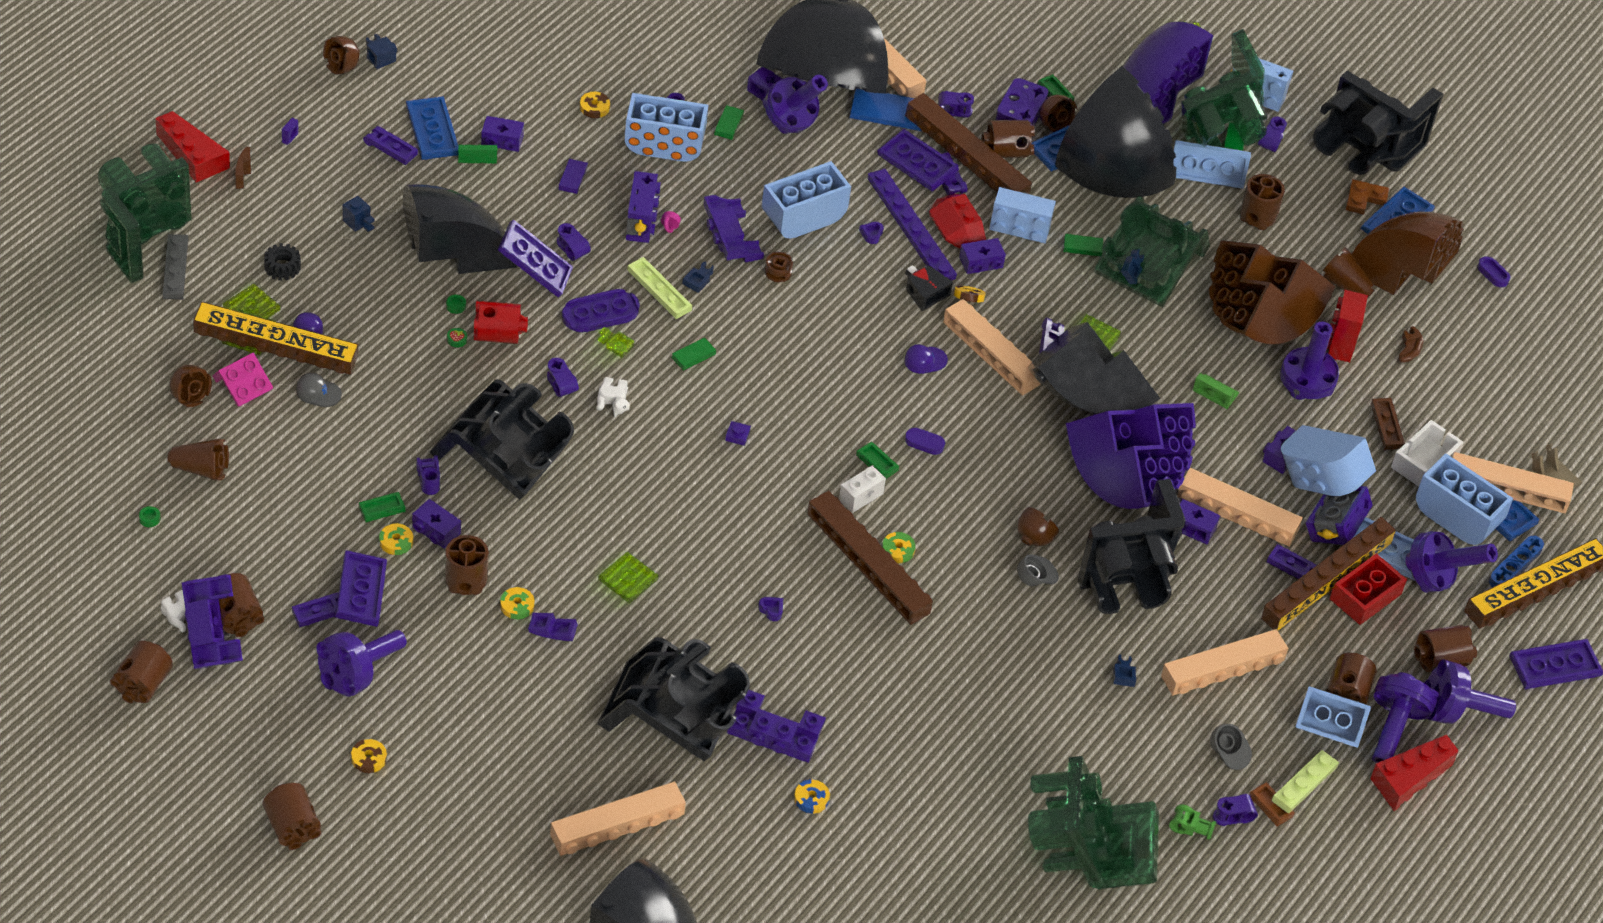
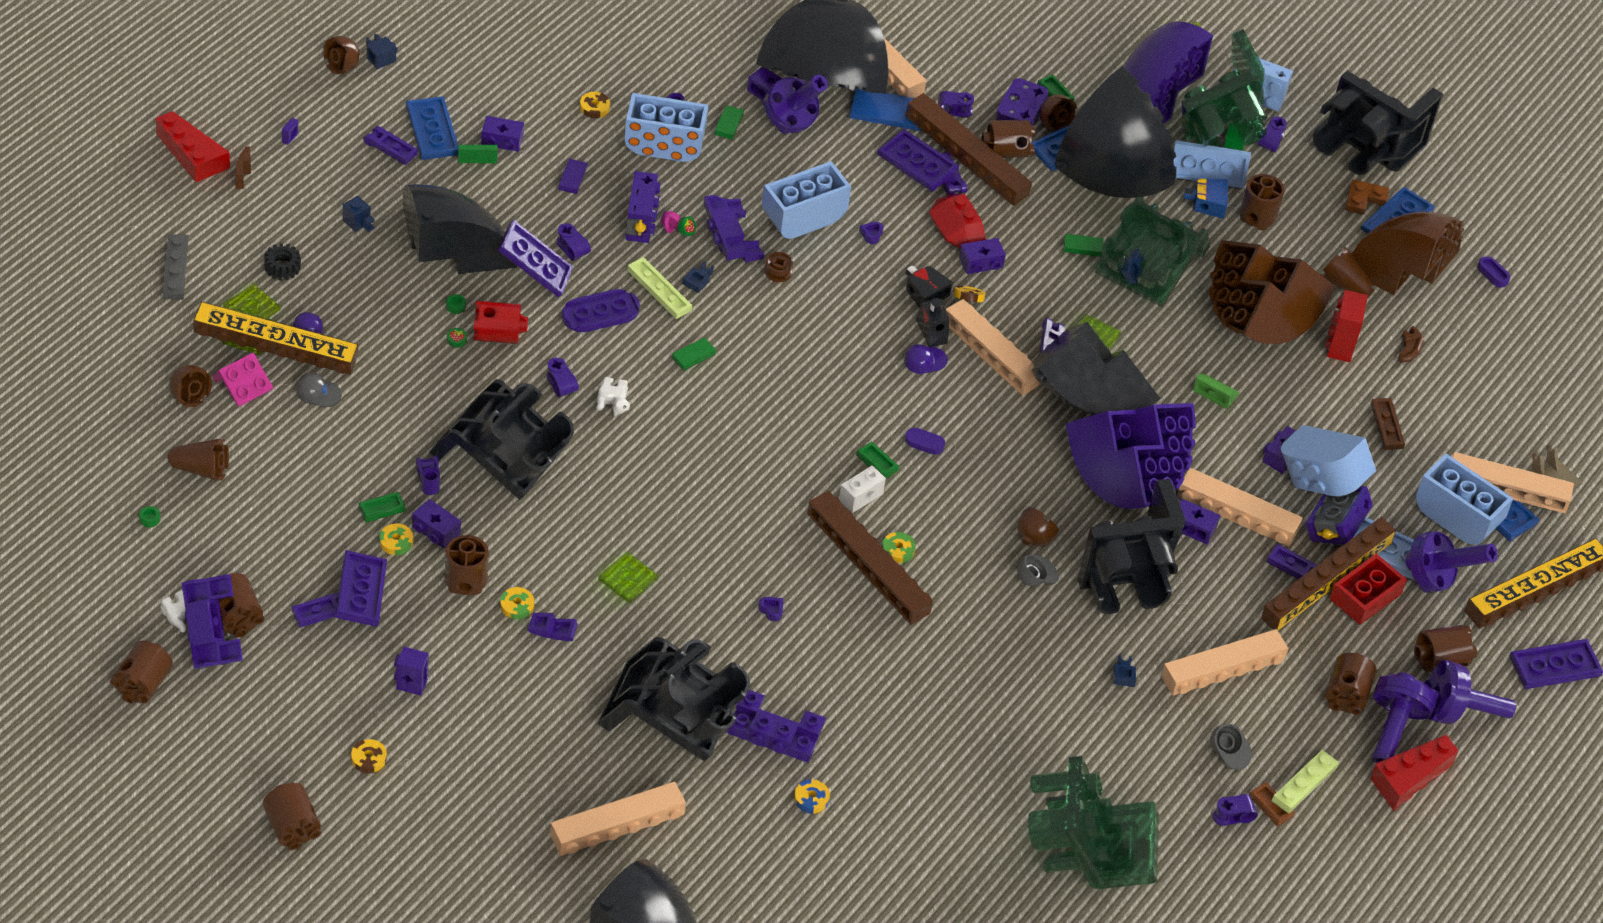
clear green piece [98,143,192,283] -> none
dark purple piece [316,630,407,697] -> none
clear neon green plate [598,327,635,358] -> none
dark purple plate [725,421,751,446] -> none
dark purple plate [867,168,957,280] -> none
light blue brick [989,187,1056,244] -> none
bright green connector [1169,804,1216,840] -> none
dark purple piece [1280,321,1339,400] -> none
light blue brick [1295,686,1371,748] -> none
white piece [1391,420,1464,487] -> none
blue beam [1489,536,1544,587] -> none
none -> dark purple brick [394,647,429,696]
none -> green tile [678,216,696,236]
none -> black torso [916,298,950,347]
none -> blue torso [1183,179,1228,219]

